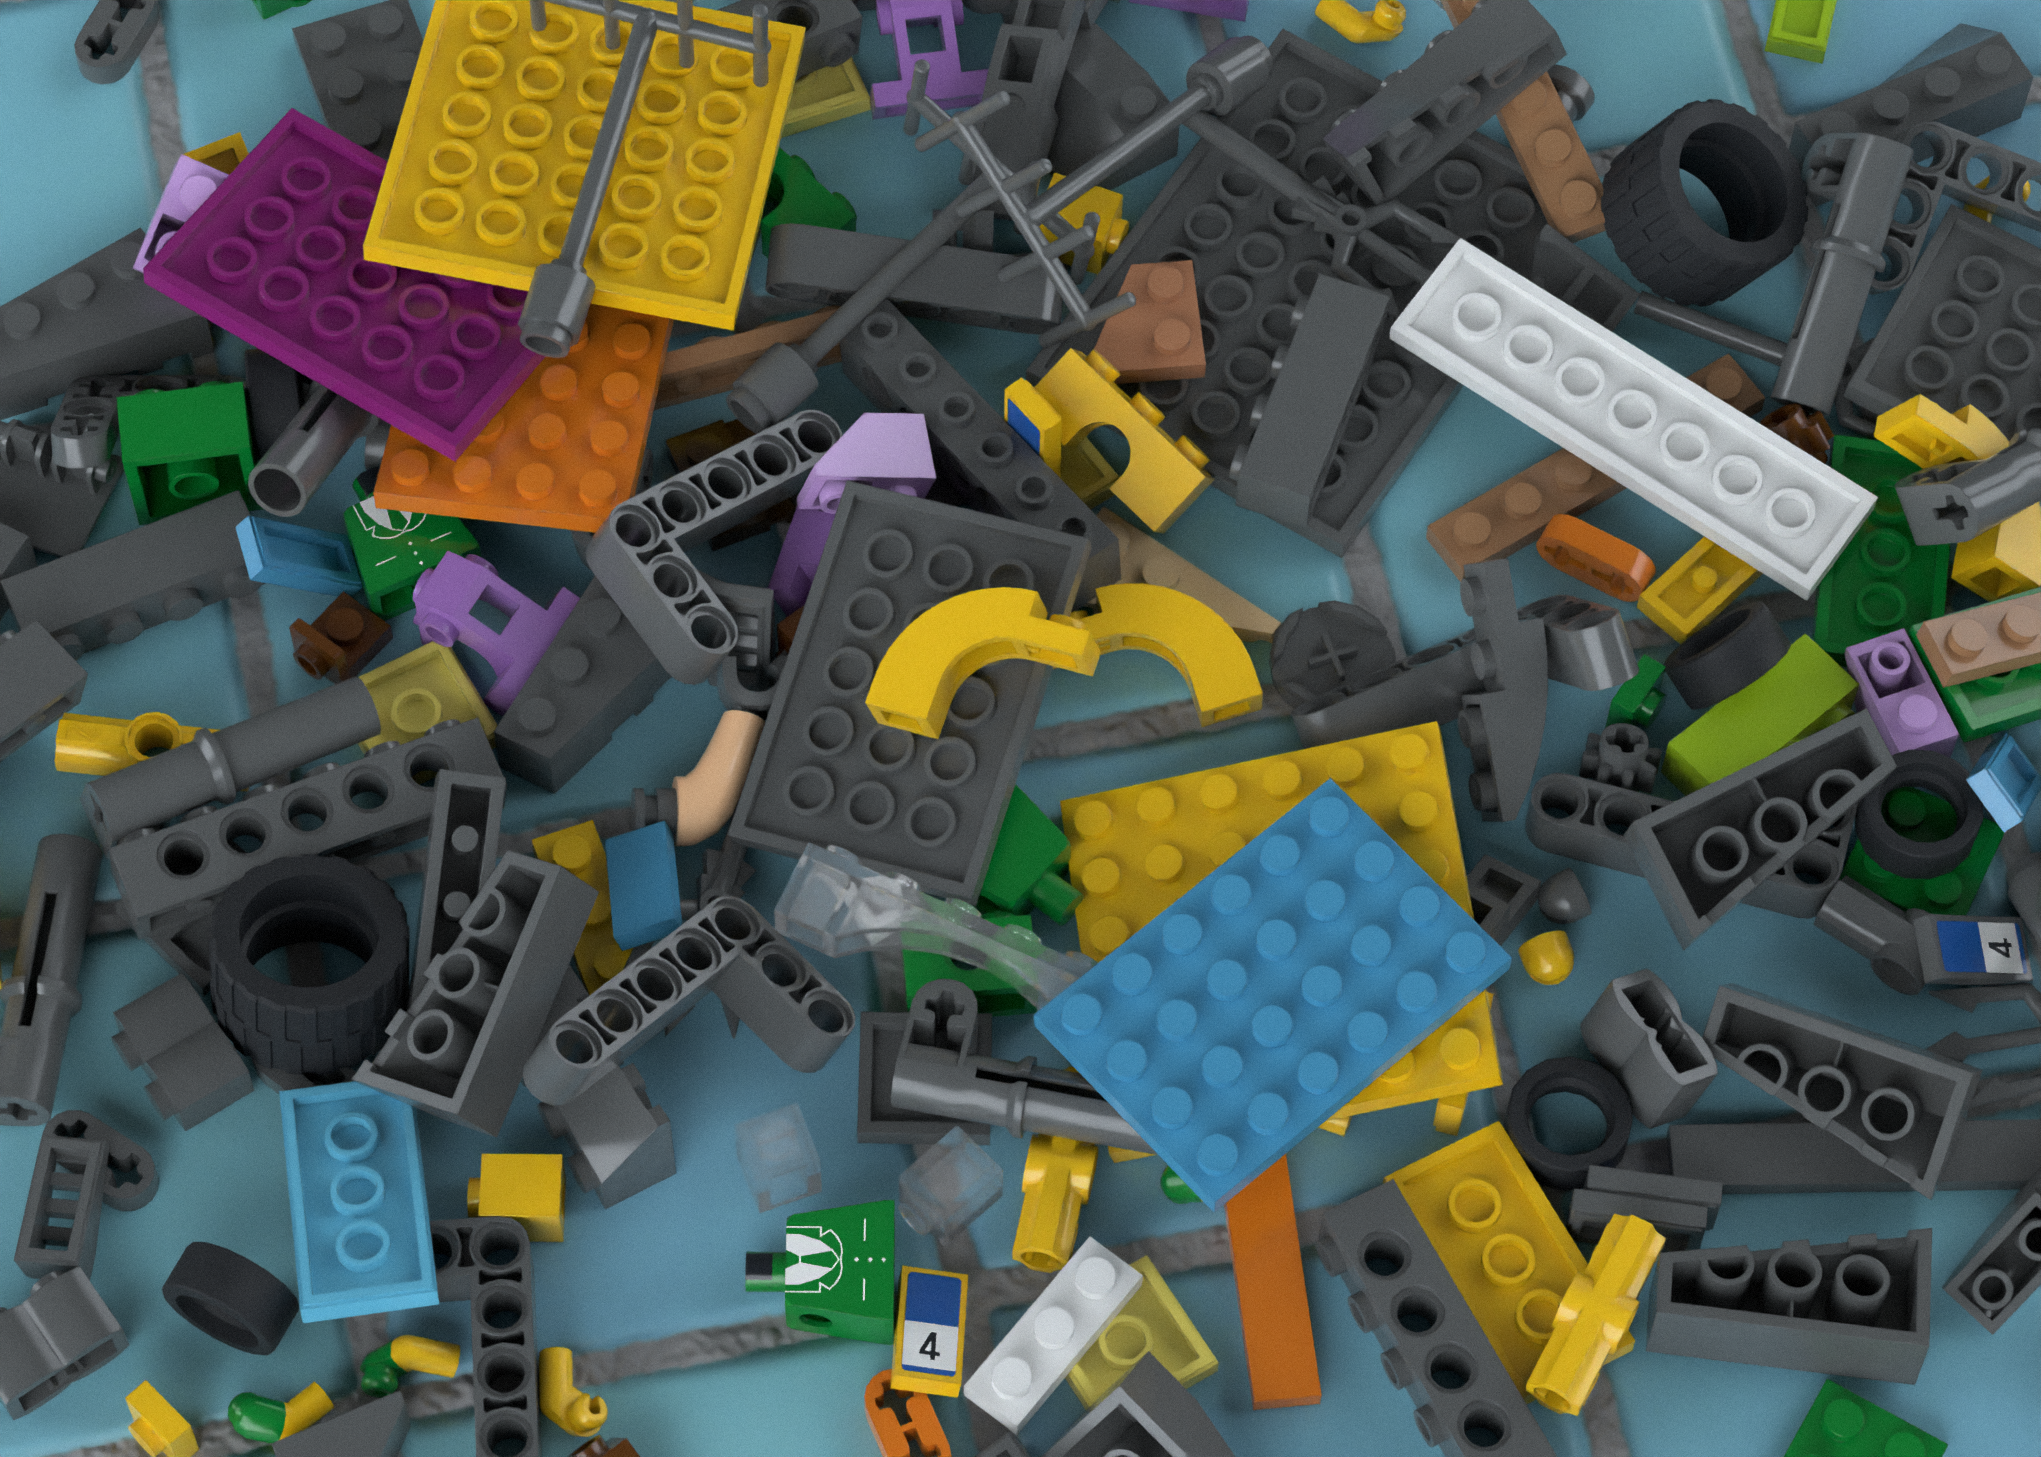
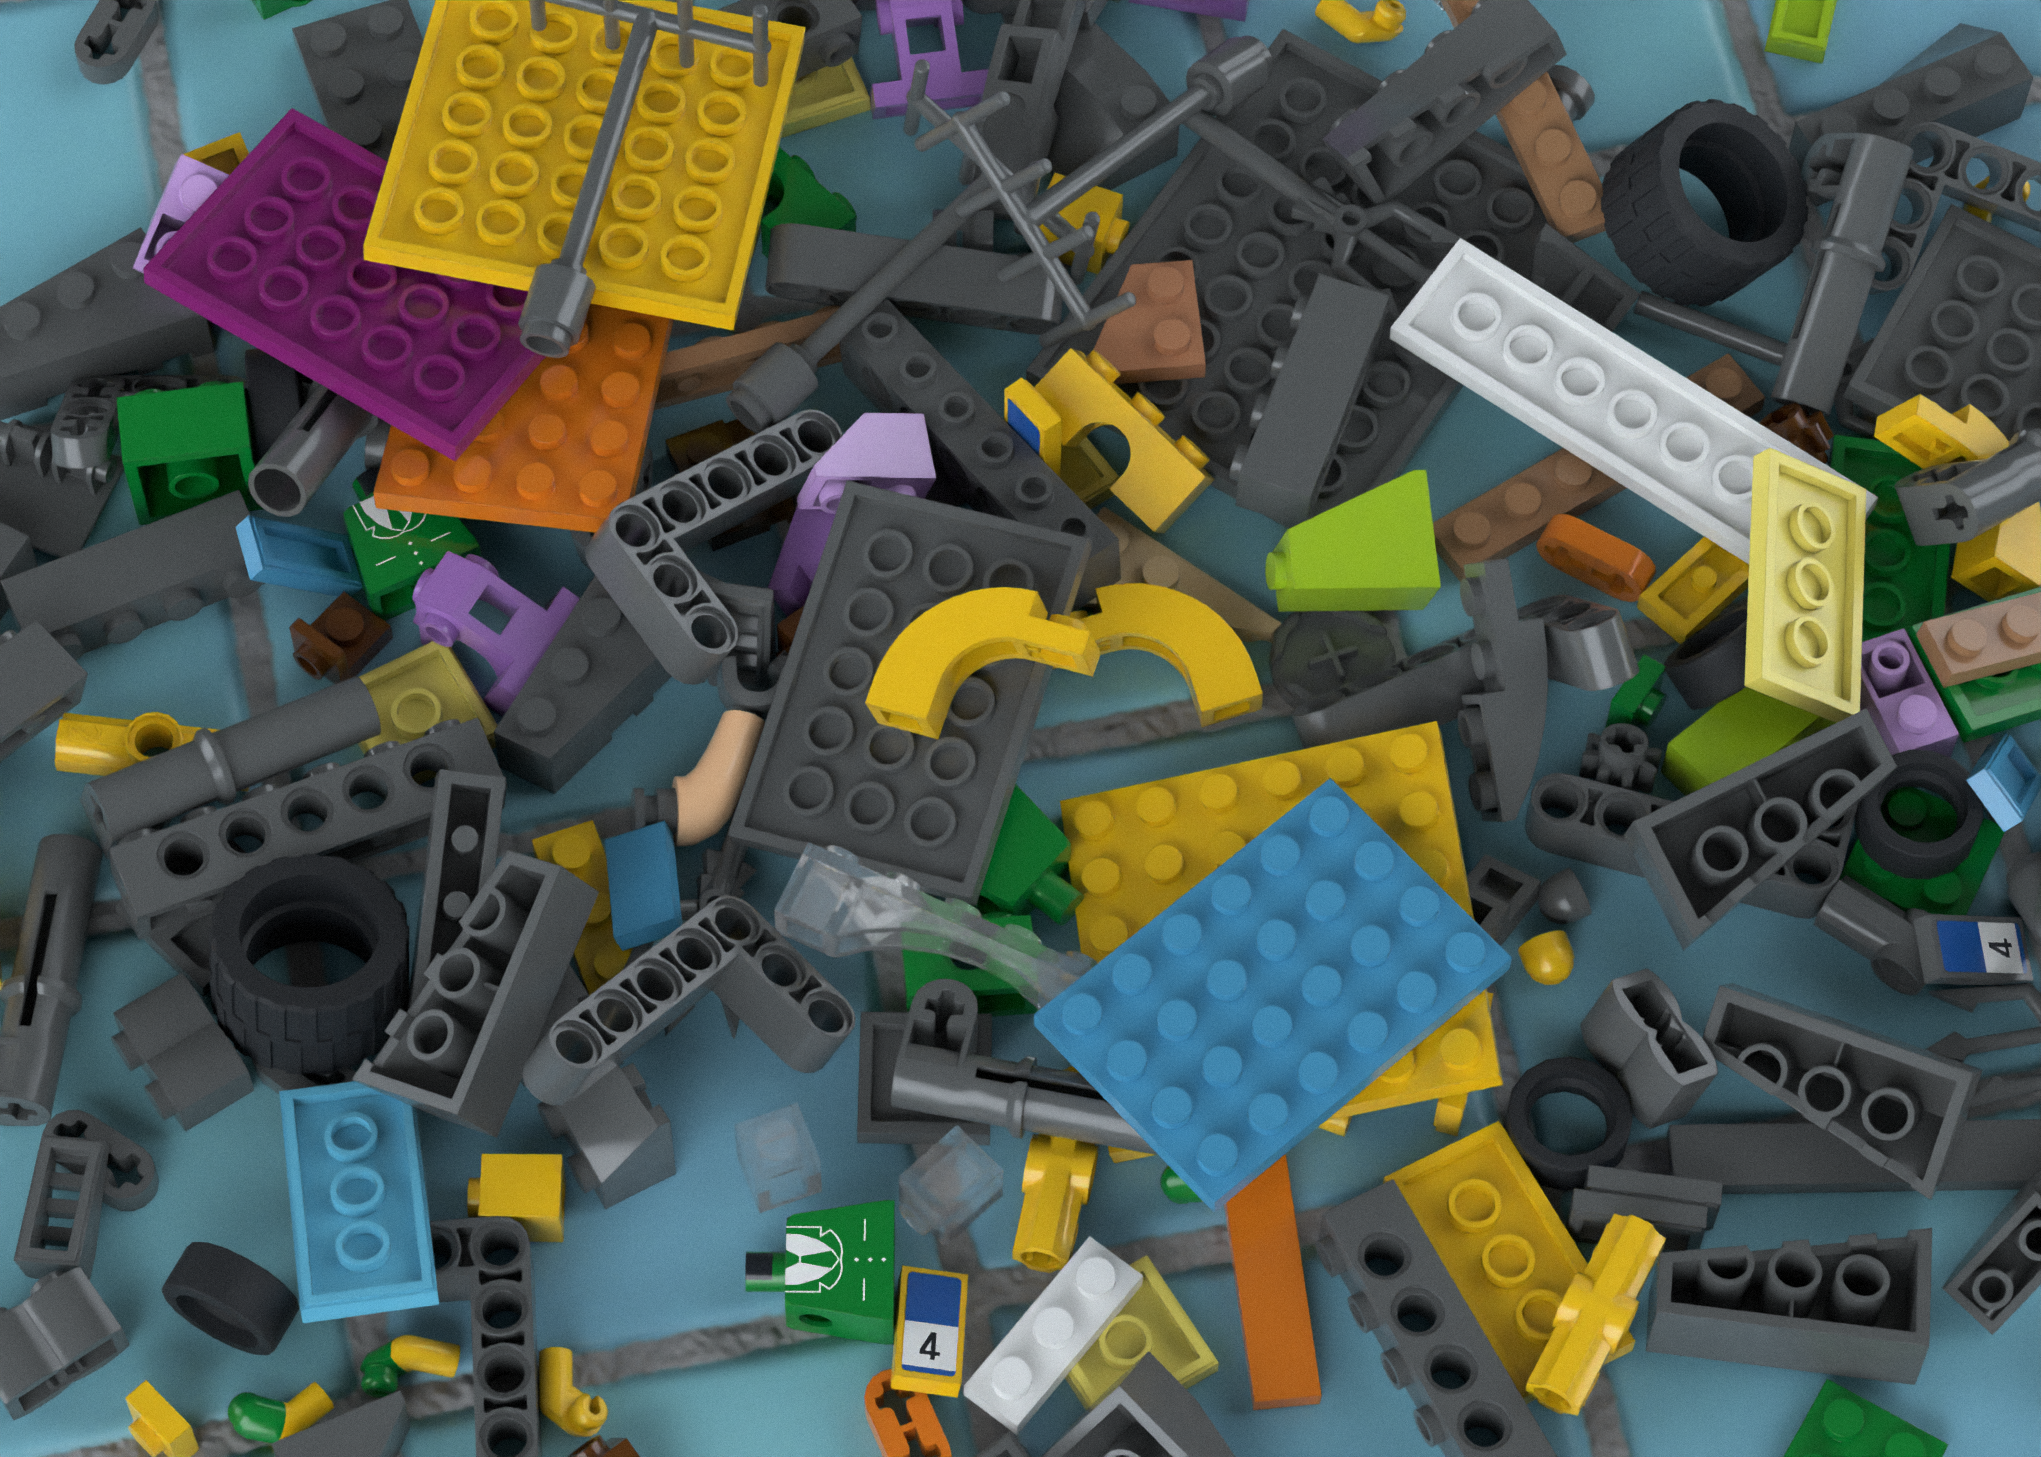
none -> lime slope [1265,470,1441,612]
none -> light yellow plate [1744,448,1866,723]

